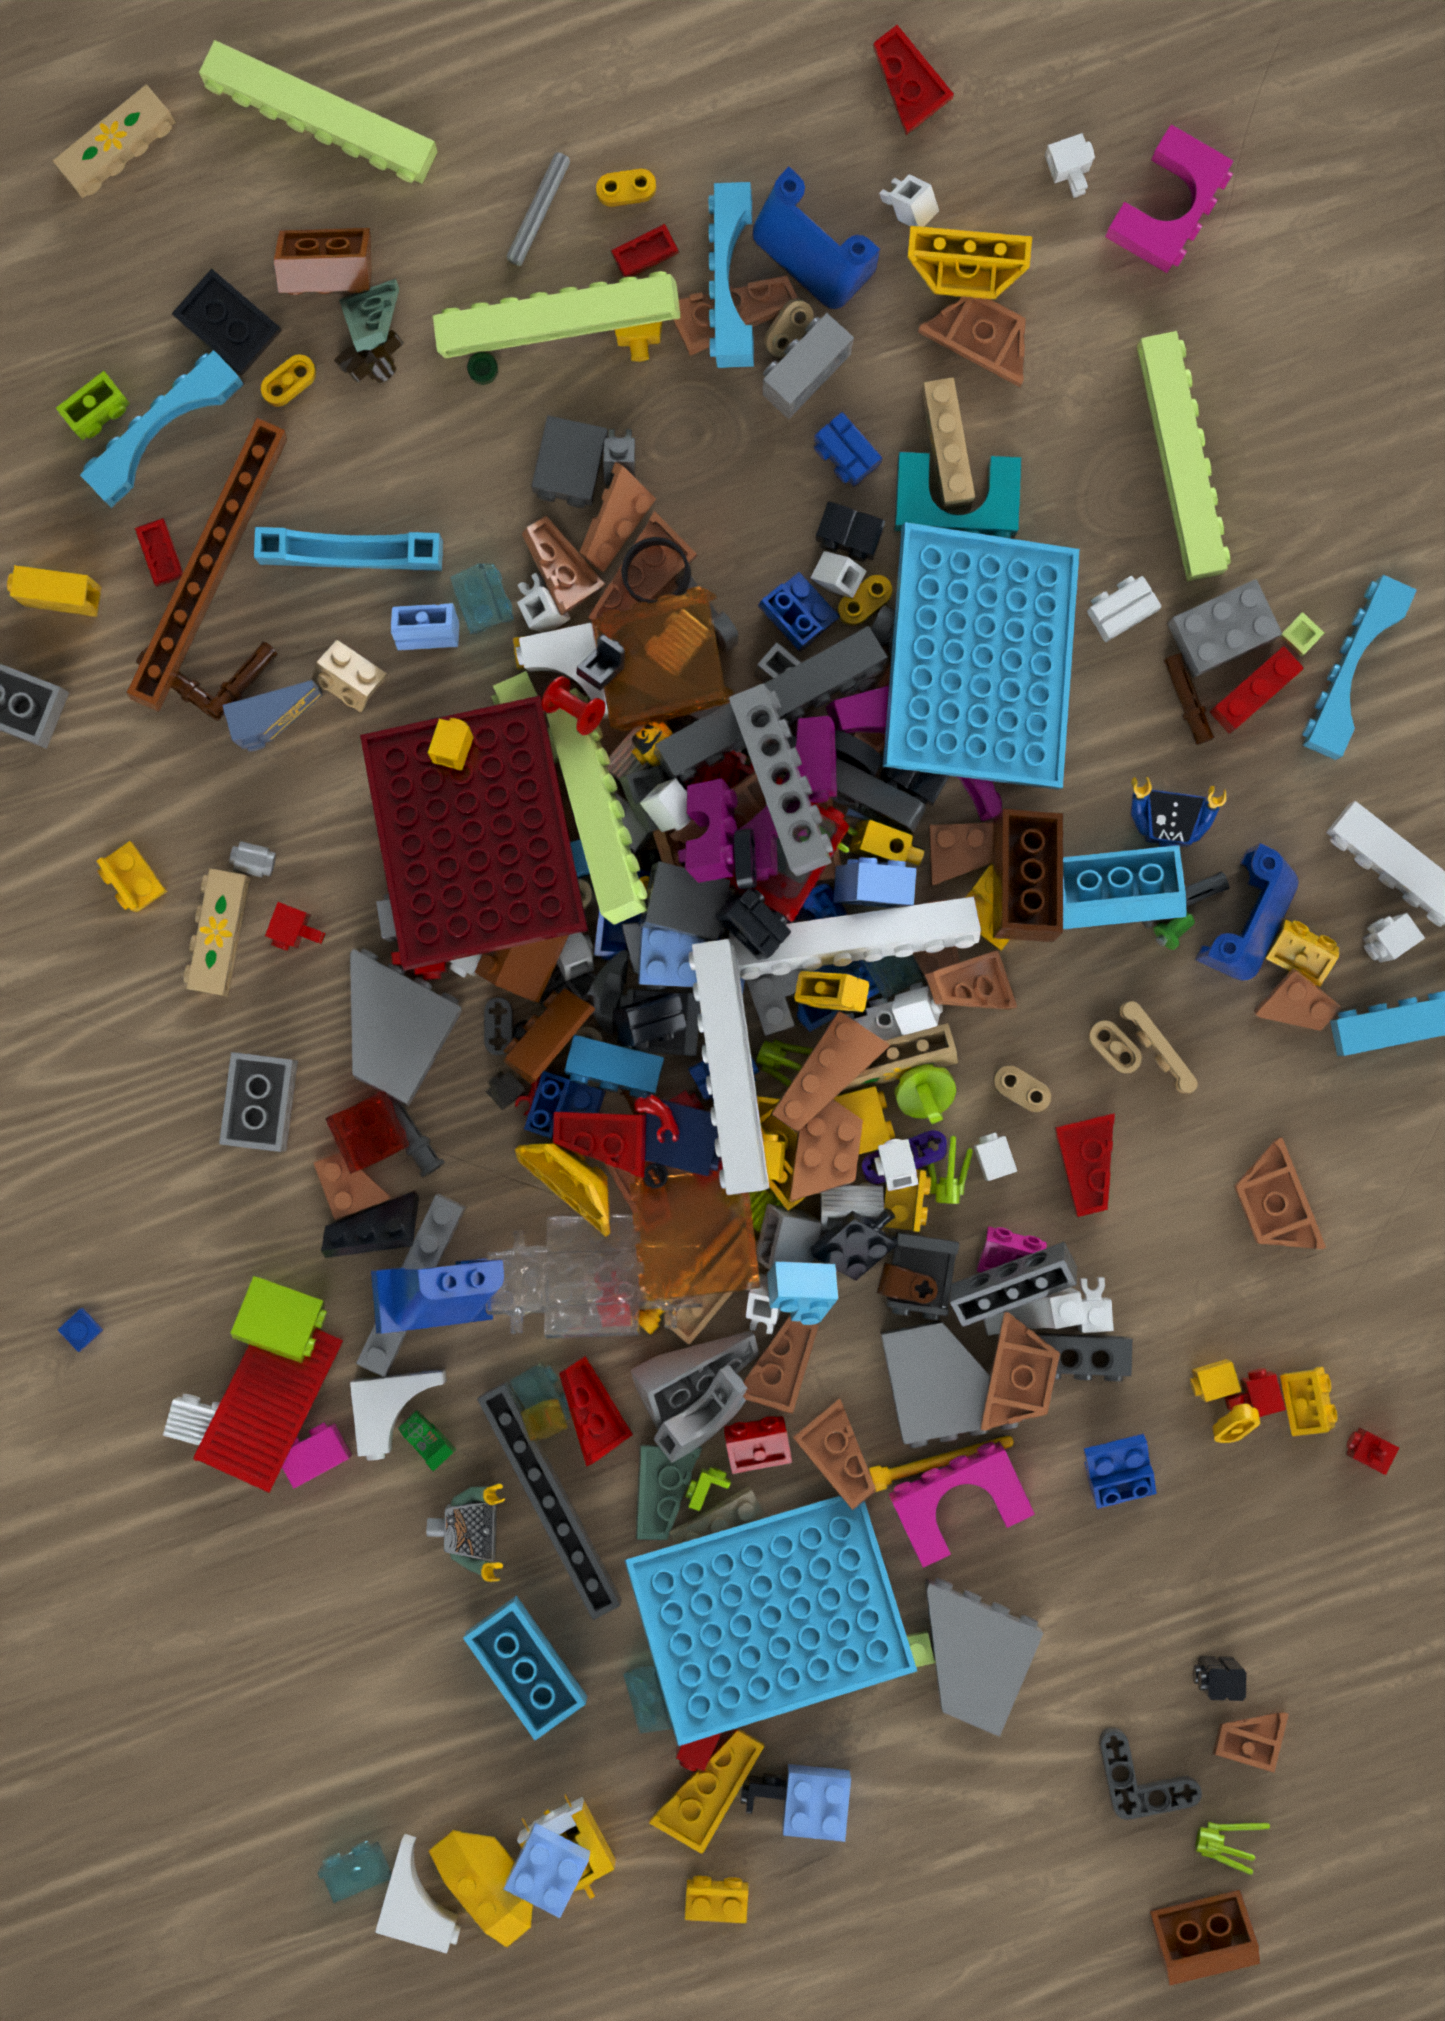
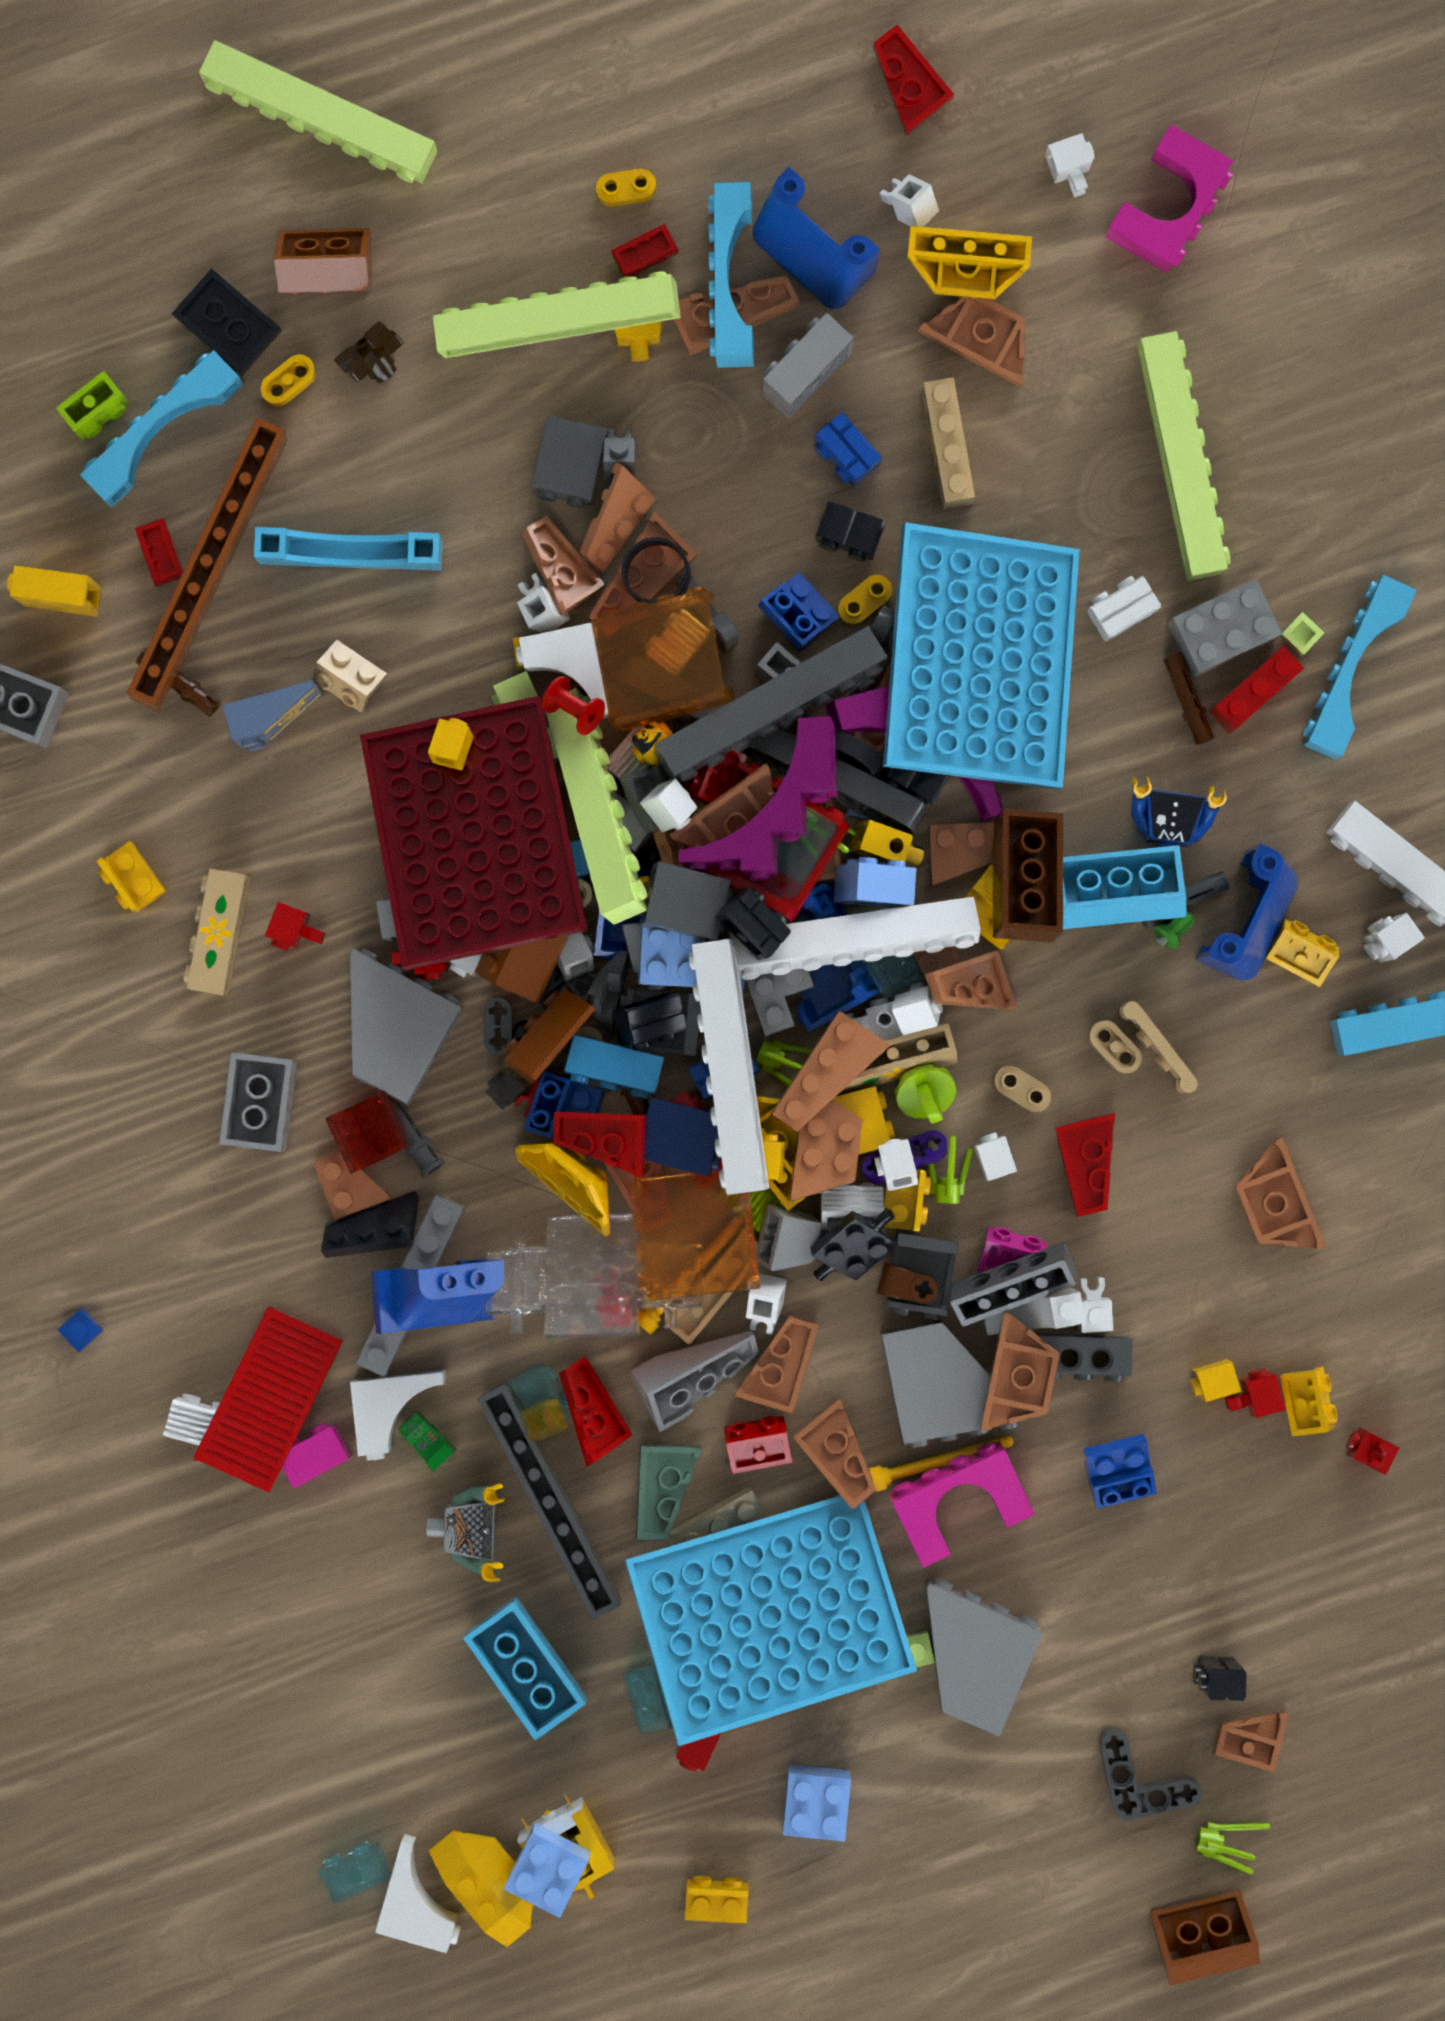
tan brick [53,84,176,199] -> none
reddish brown pin [204,641,278,721] -> none
light grey brick [229,841,276,878] -> none
lime brick [230,1276,327,1363] -> none
sand green wing [339,278,399,352] -> none
light blue brick [391,603,459,650] -> none
clear light blue bracket [450,563,514,634] -> none
dark green tile [467,352,498,385] -> none
light grey axle [507,152,570,266] -> none
black bracket [576,634,625,691] -> none
red piece [635,1094,680,1143] -> none
black hinge [642,1163,668,1189] -> none
yellow wing [649,1728,764,1854] -> none
light grey arch [654,1365,748,1463] -> none
magenta arch [685,778,738,883] -> none
lime bracket [685,1466,731,1511] -> none
light grey brick [729,683,833,876] -> none
black beam [734,829,757,889] -> none
black bracket [741,1773,787,1814] -> none
tan plate [764,298,813,358] -> none
medium azure brick [767,1261,838,1325] -> none
yellow brick [794,971,869,1012] -> none
white brick [811,551,866,598] -> none
teal arch [894,452,1021,539] -> none
yellow plate [1212,1404,1260,1443] -> none
nougat wing [1254,968,1342,1031] -> none

